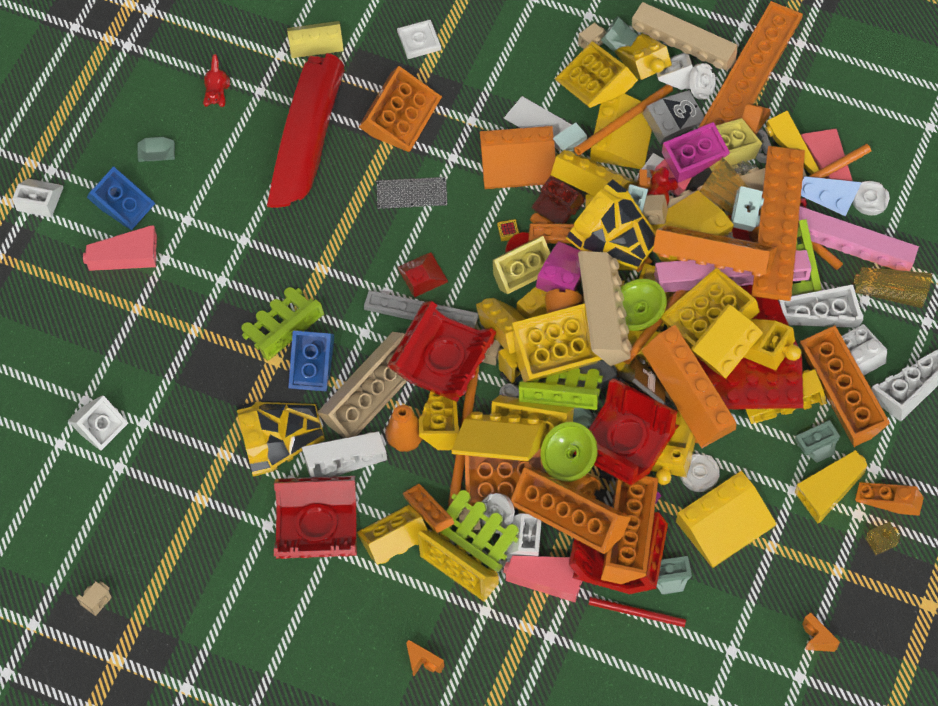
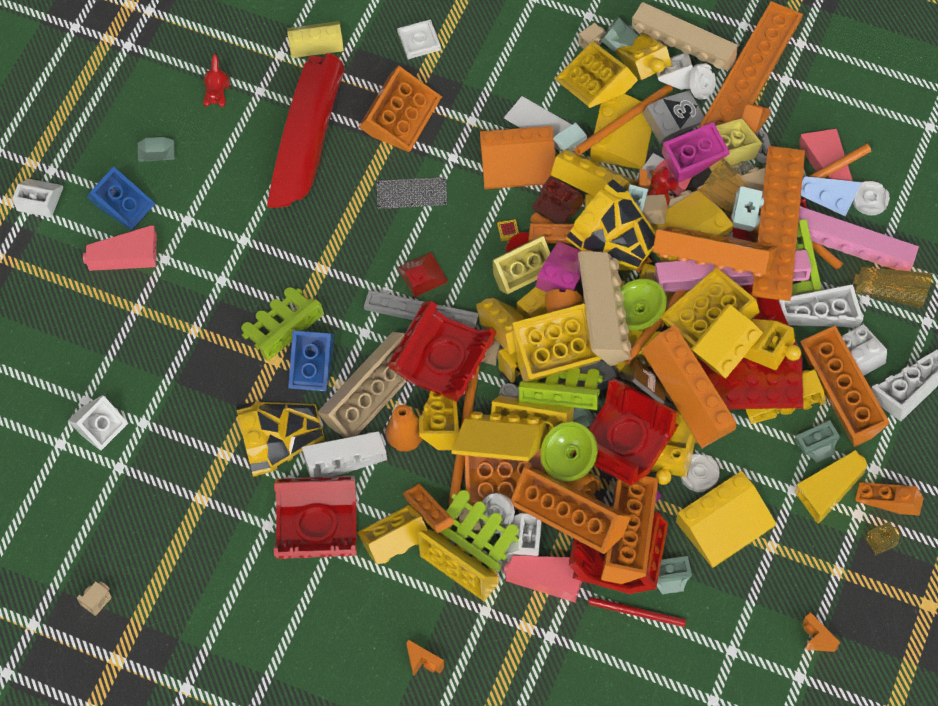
yellow wedge [765,111,819,175] -> none

